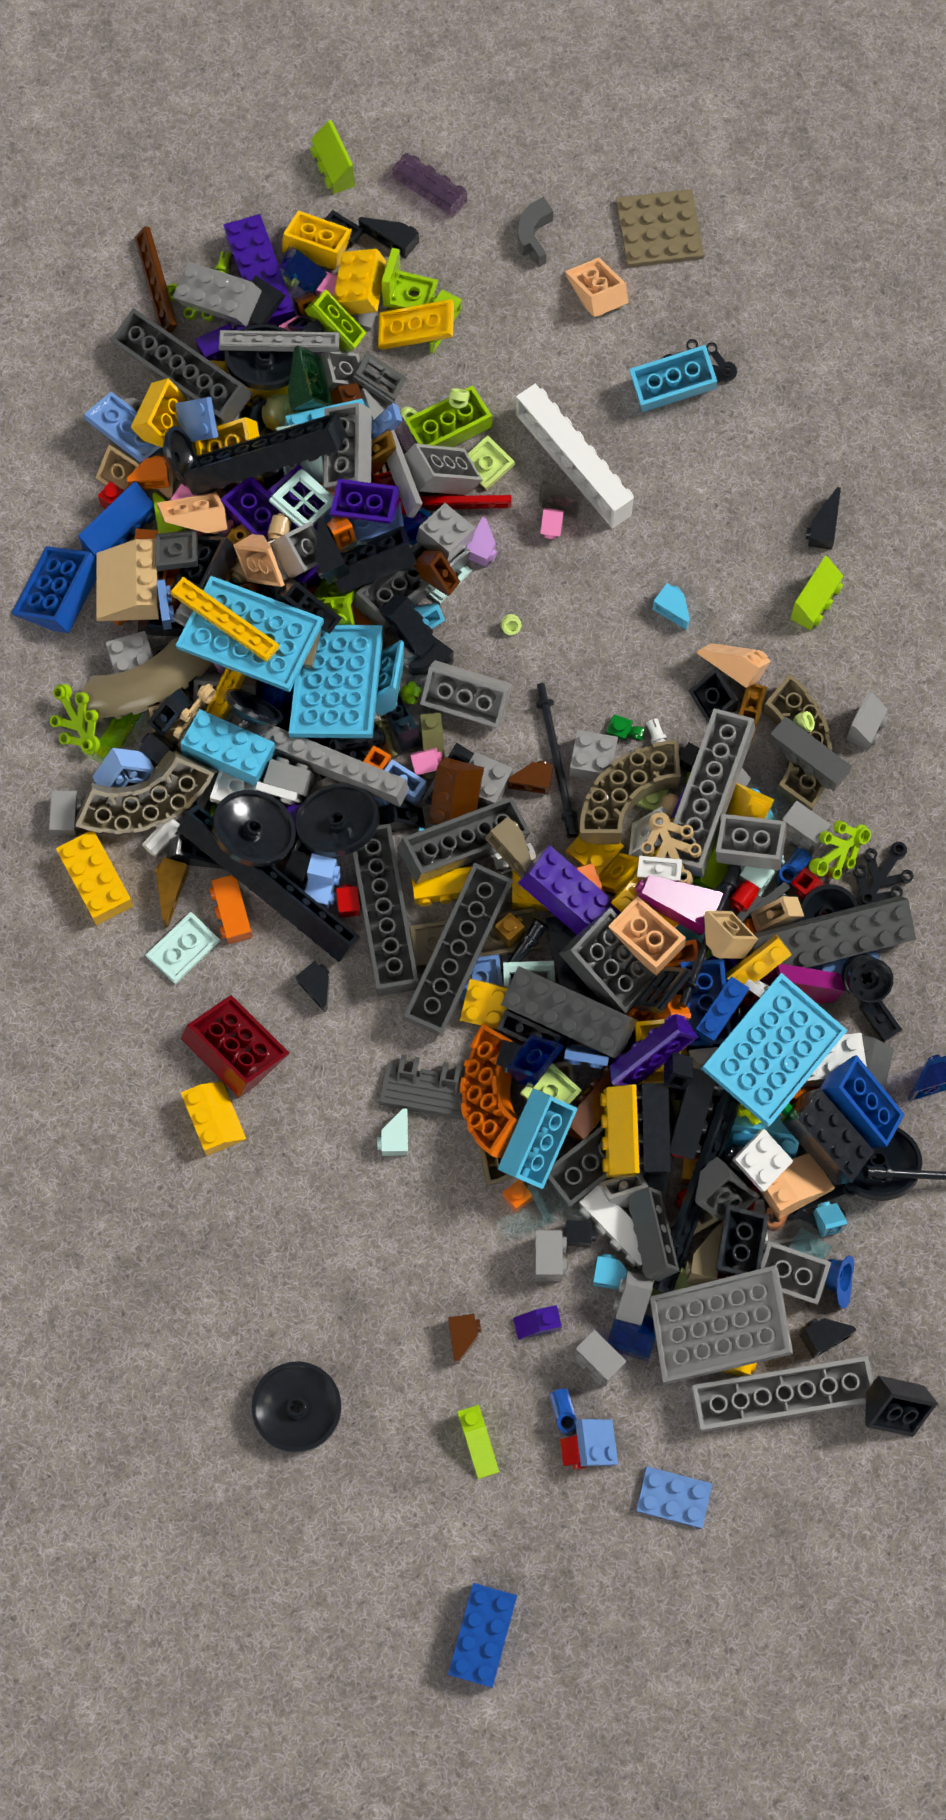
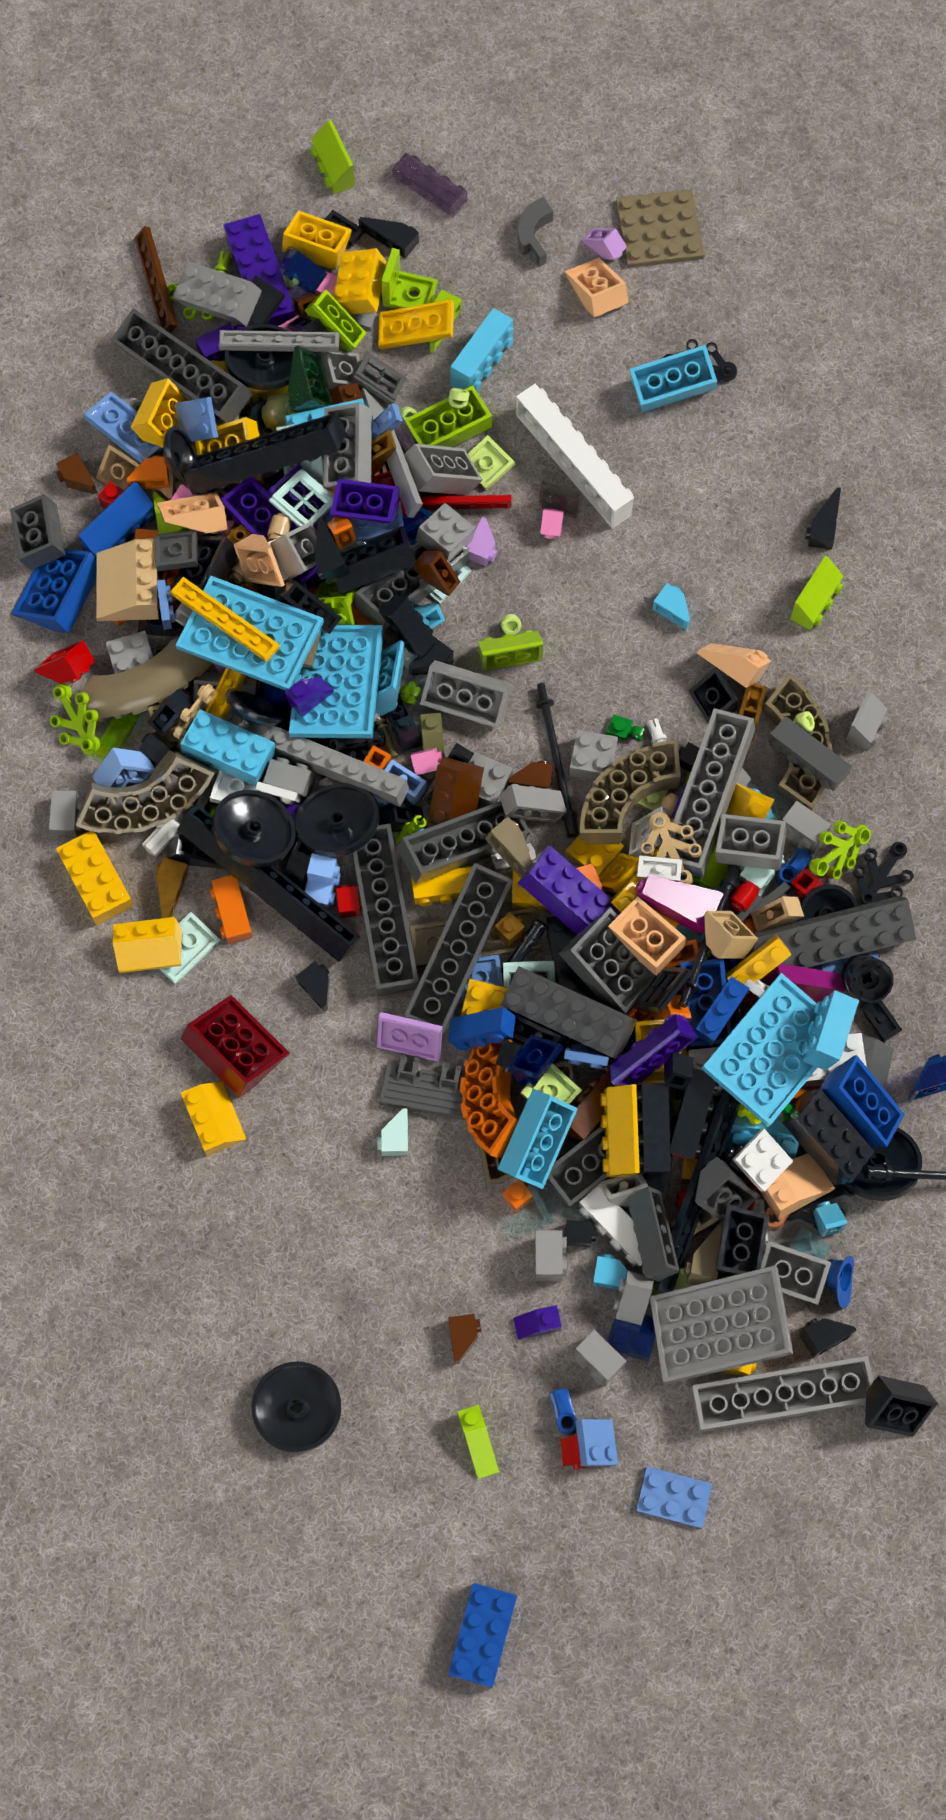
none -> dark grey brick [10,494,66,570]
none -> red slope [34,640,95,684]
none -> reddish brown slope [55,453,97,494]
none -> yellow slope [113,917,182,973]
none -> dark purple slope [285,677,334,717]
none -> lavender tile [377,1012,443,1062]
none -> lime pin [395,815,426,843]
none -> blue brick [448,1007,516,1051]
none -> medium azure brick [450,308,514,392]
none -> lime slope [478,630,543,671]
none -> light grey brick [500,784,567,823]
none -> lavender slope [581,228,627,260]
none -> medium azure brick [802,991,859,1071]

